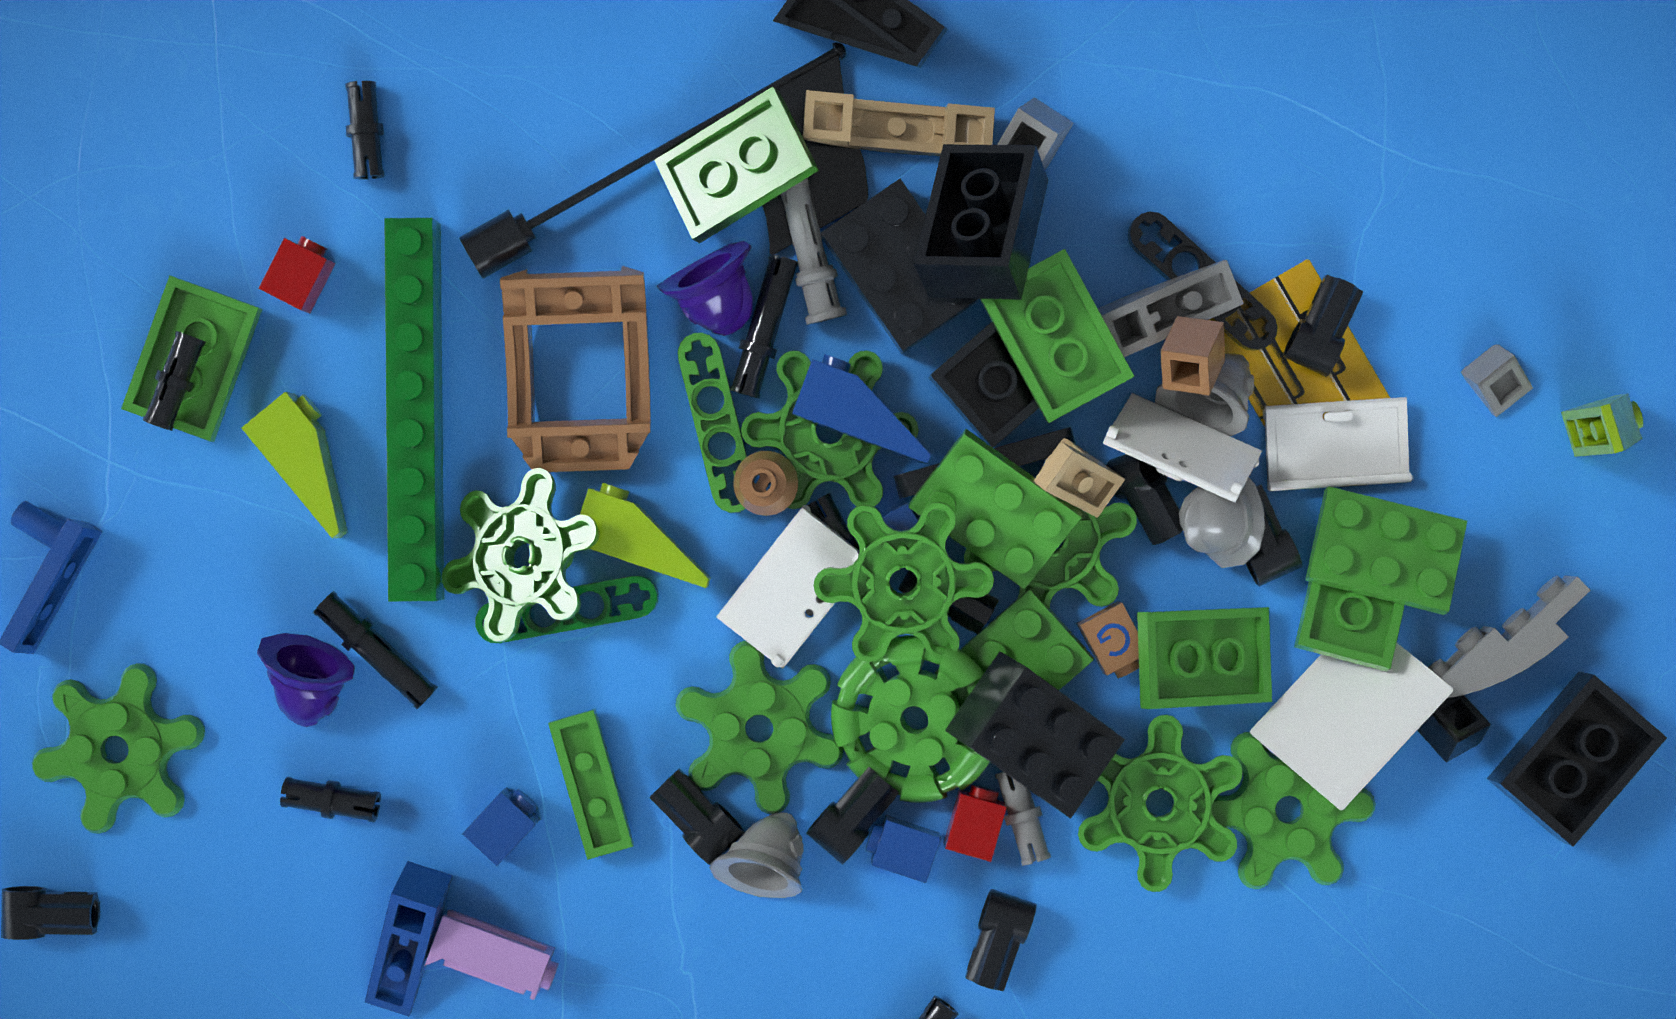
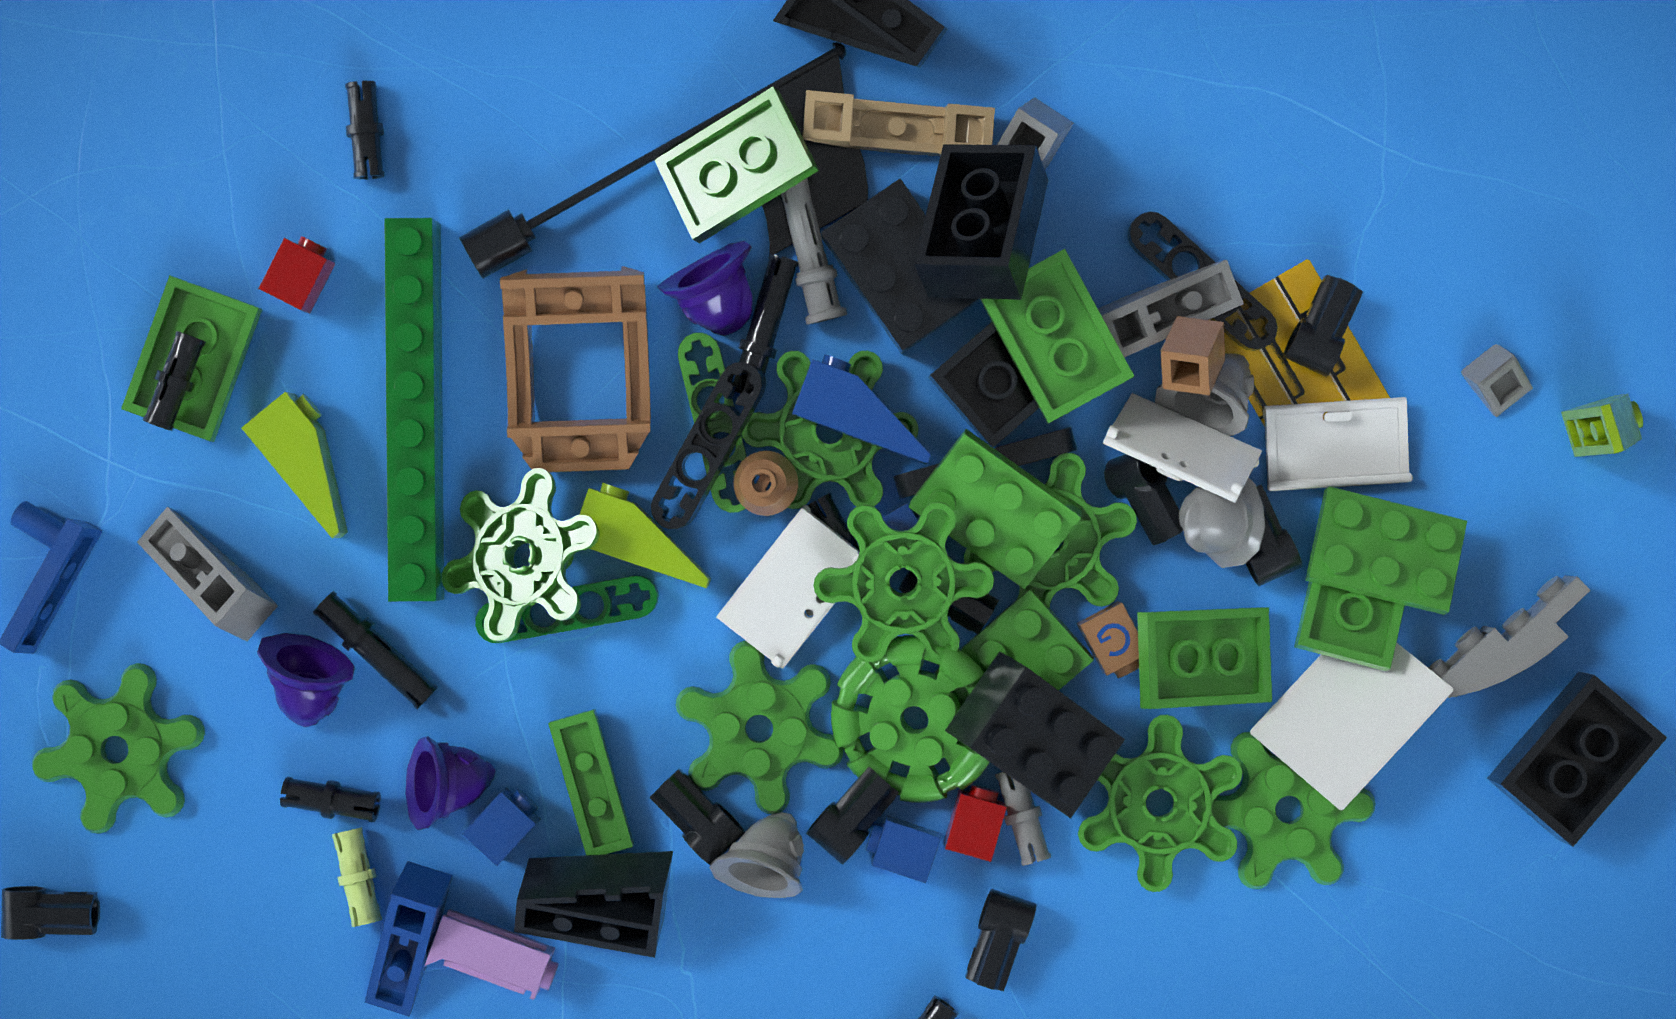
tan slope [1034,438,1125,518] -> none
black slope [1418,695,1491,762] -> none
none -> light grey slope [137,507,278,641]
none -> yellowish green pin [332,827,382,927]
none -> dark purple piece [405,736,495,830]
none -> black wedge [514,851,673,958]
none -> black beam [651,362,766,529]

